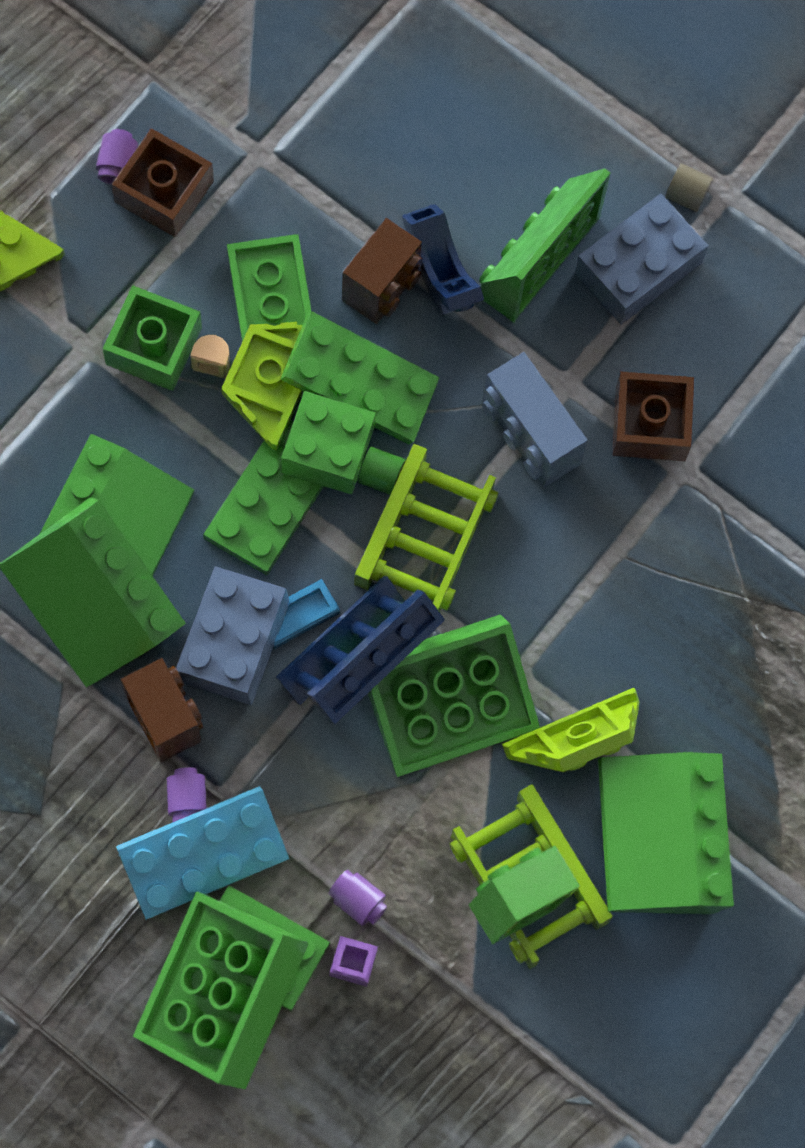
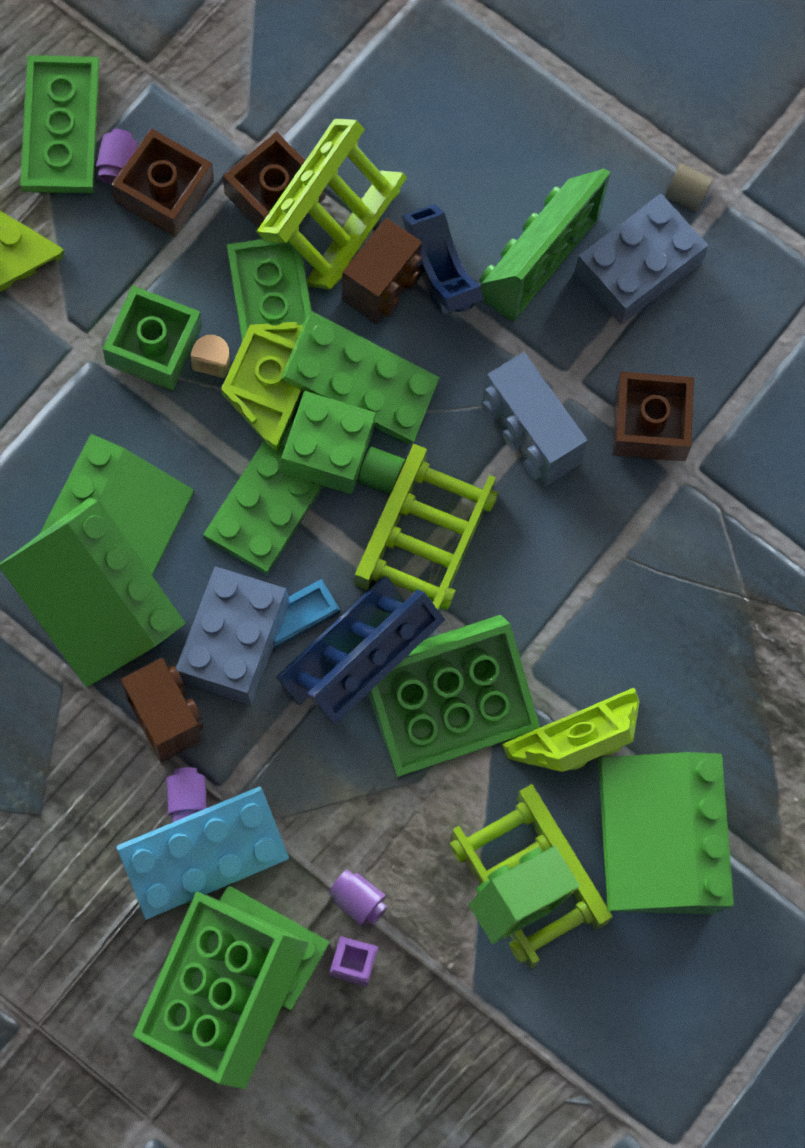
none -> bright green plate [20,55,100,193]
none -> reddish brown brick [223,131,326,228]
none -> lime fence [256,119,407,290]

